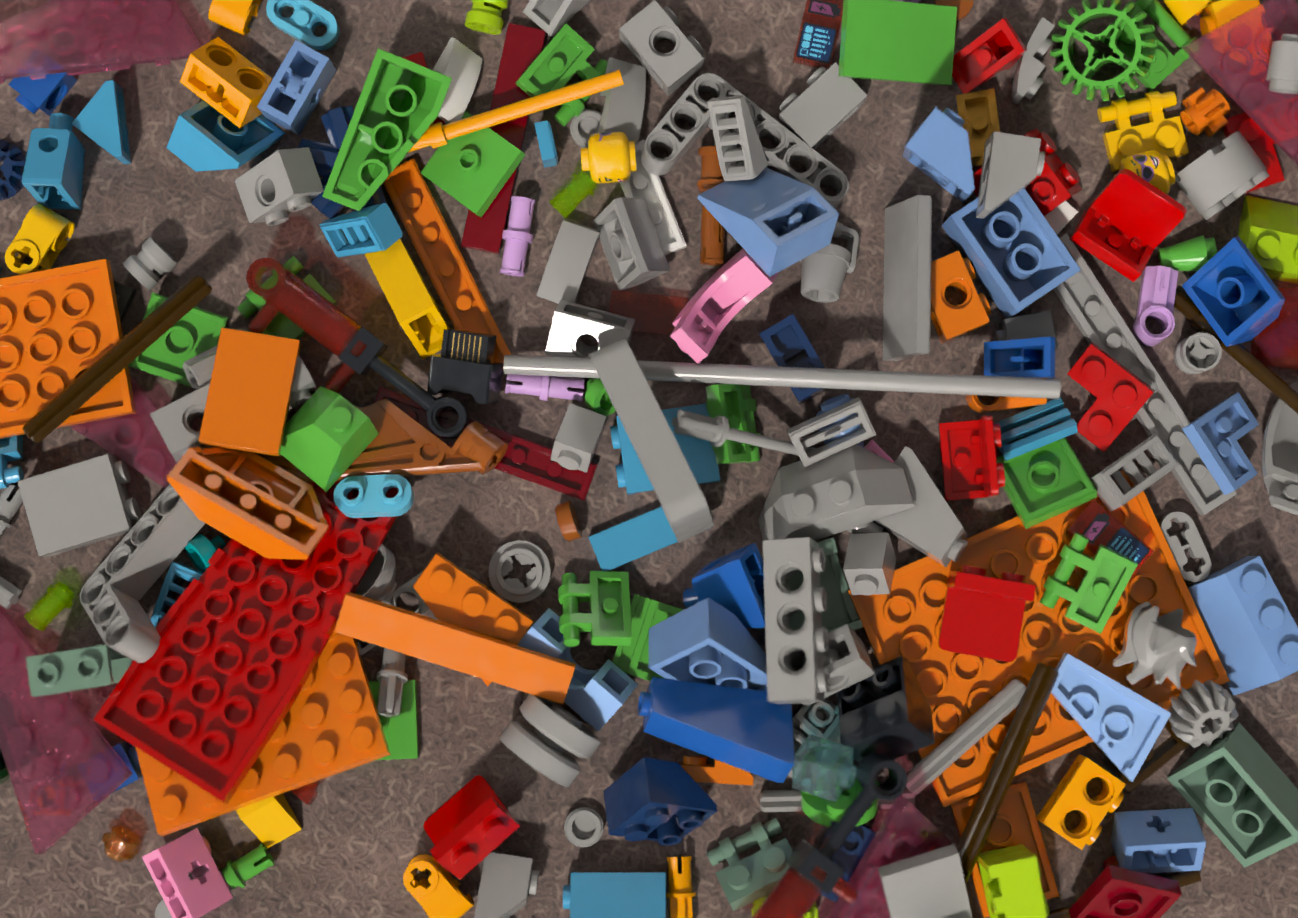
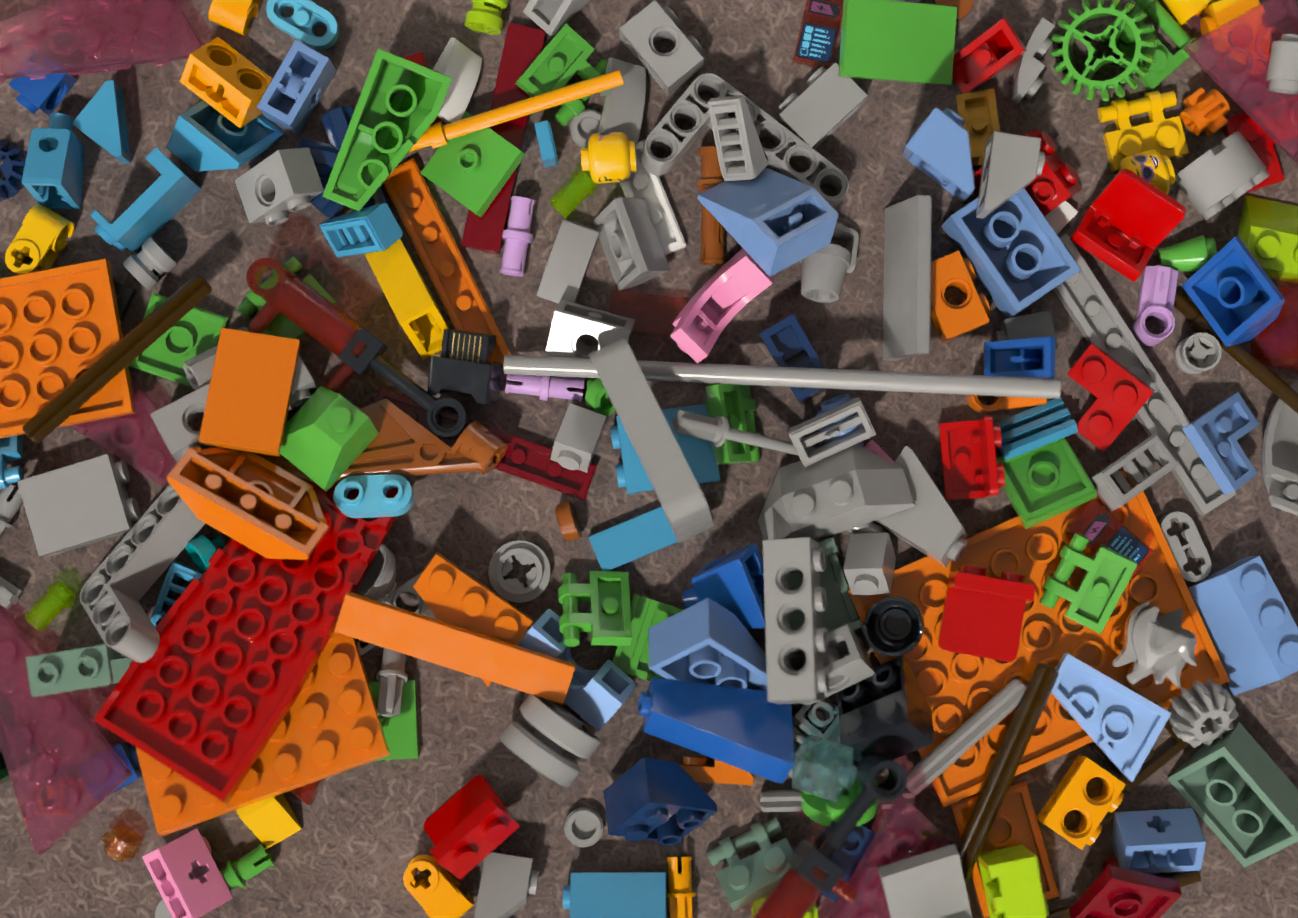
none -> dark azure panel [90,147,201,254]
none -> black hair [862,596,924,657]

